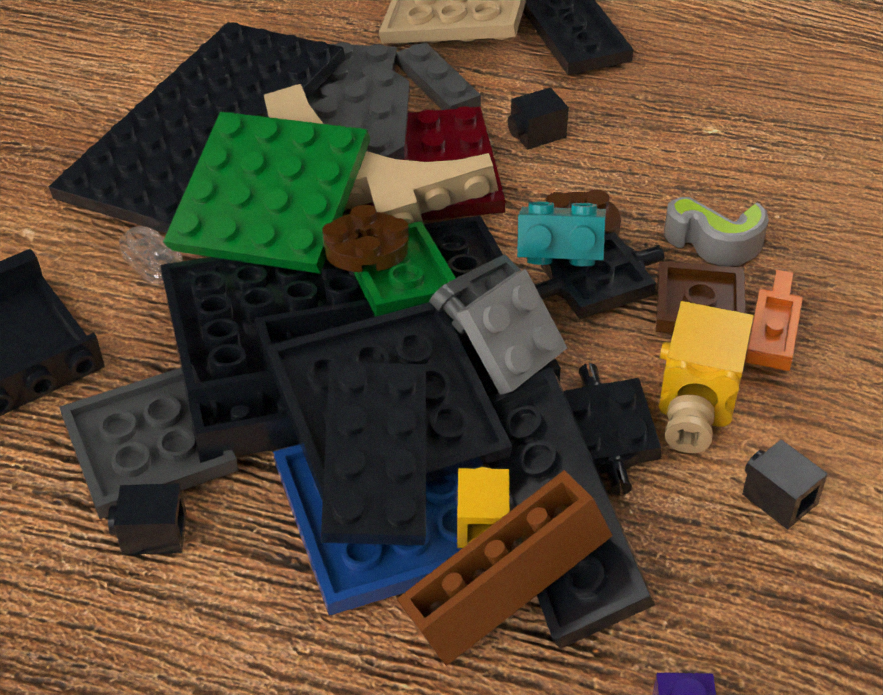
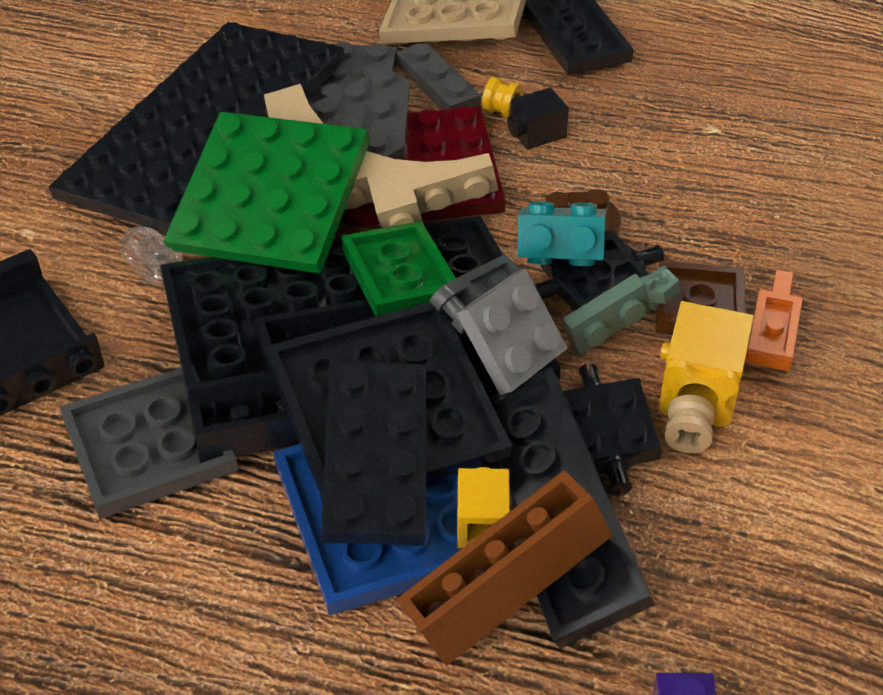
black brick [108,483,187,555] -> none
reddish brown plate [322,205,409,272] -> none
light grey animal [663,197,769,266] -> none
black brick [742,439,828,530] -> none
none -> yellow wheel [482,76,523,119]
none -> sand green hinge [563,266,681,356]

